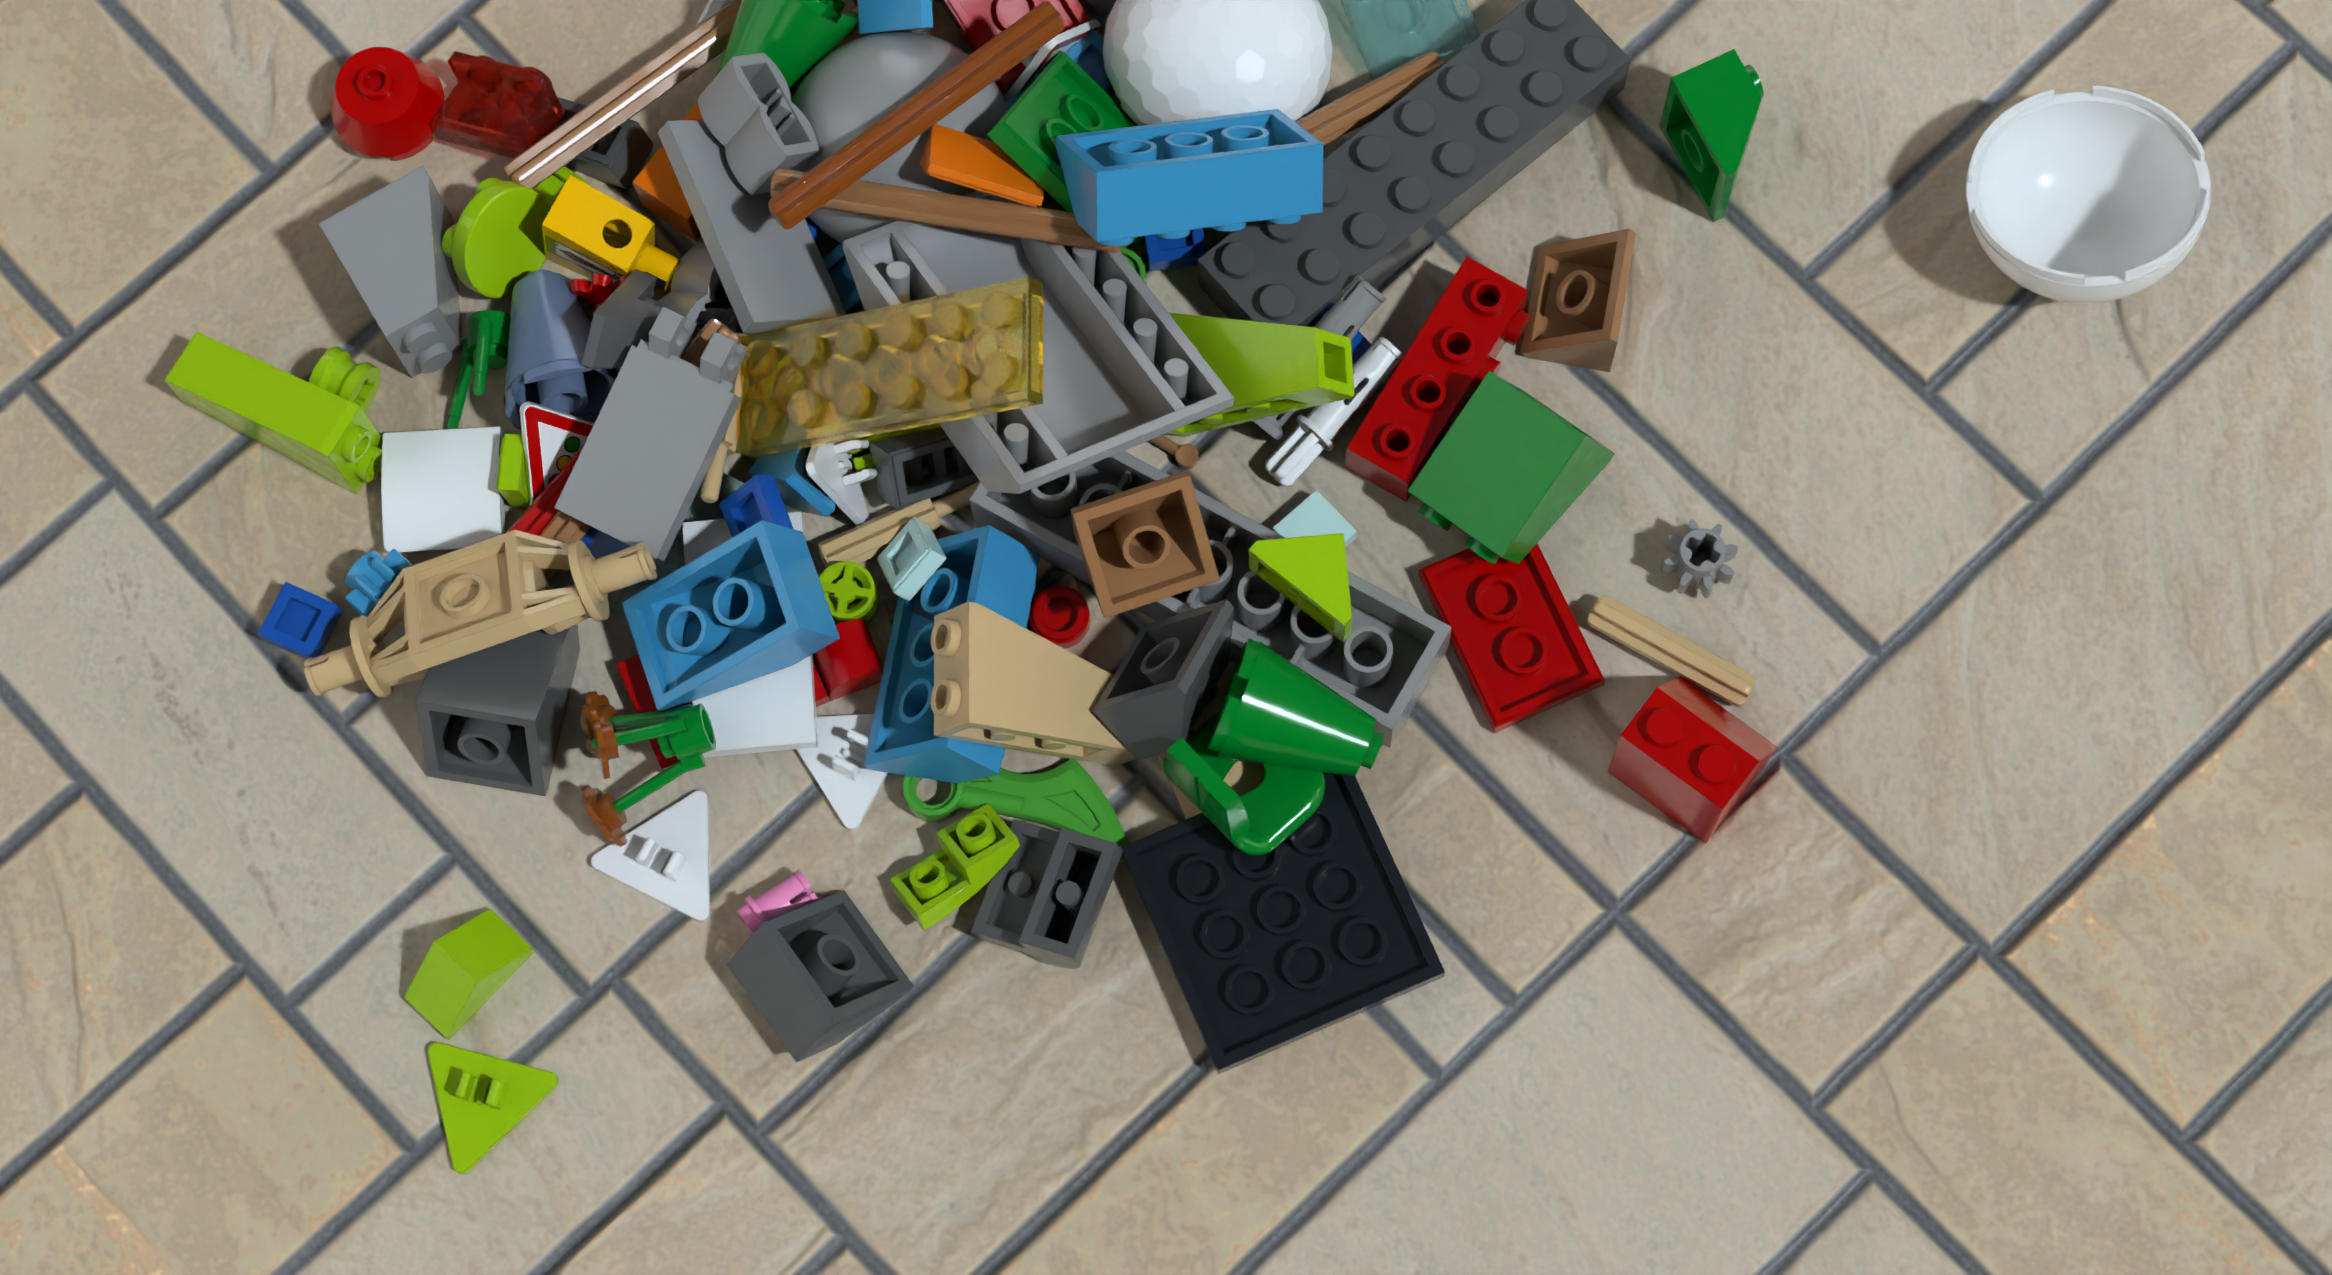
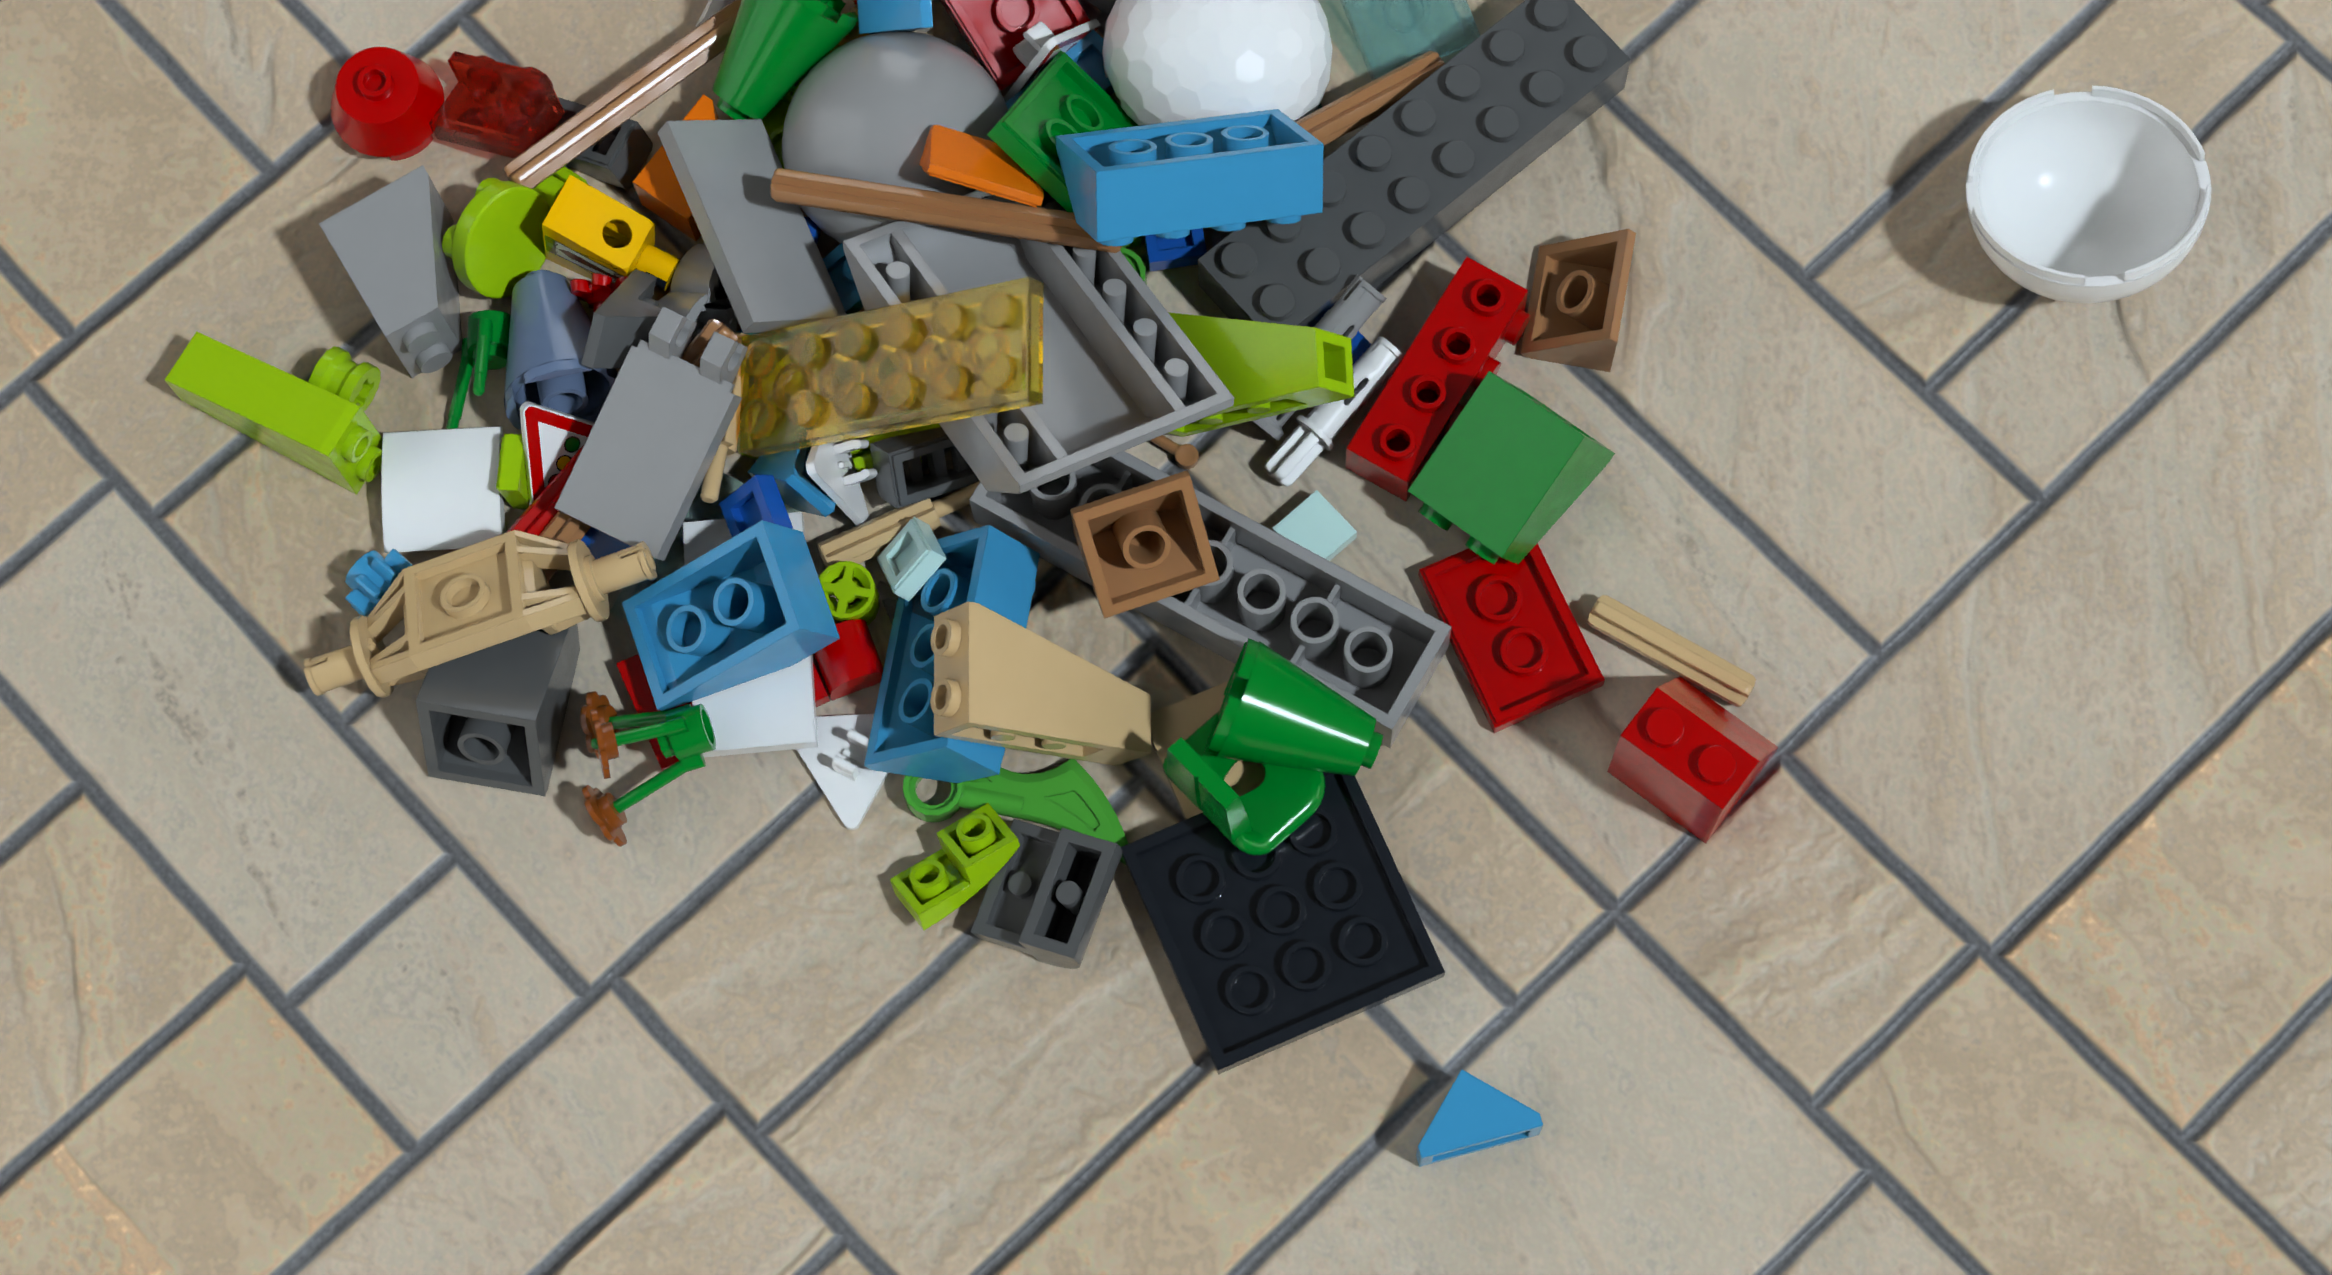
blue plate [257,582,344,659] -> none
lime slope [404,908,535,1040] -> none
lime piece [428,1042,559,1174] -> none
white piece [591,790,711,922] -> none
light grey brick [698,53,819,195] -> none
dark grey slope [726,890,914,1063] -> none
bright pink pin [737,870,818,935] -> none
dark orange axle [768,2,1064,229] -> none
red tile [1030,586,1091,649] -> none
dark grey slope [1093,599,1234,761] -> none
lime slope [1249,533,1352,642] -> none
green slope [1659,49,1764,222] -> none
light grey gear [1661,520,1738,598] -> none
none -> dark azure slope [1416,1069,1543,1167]

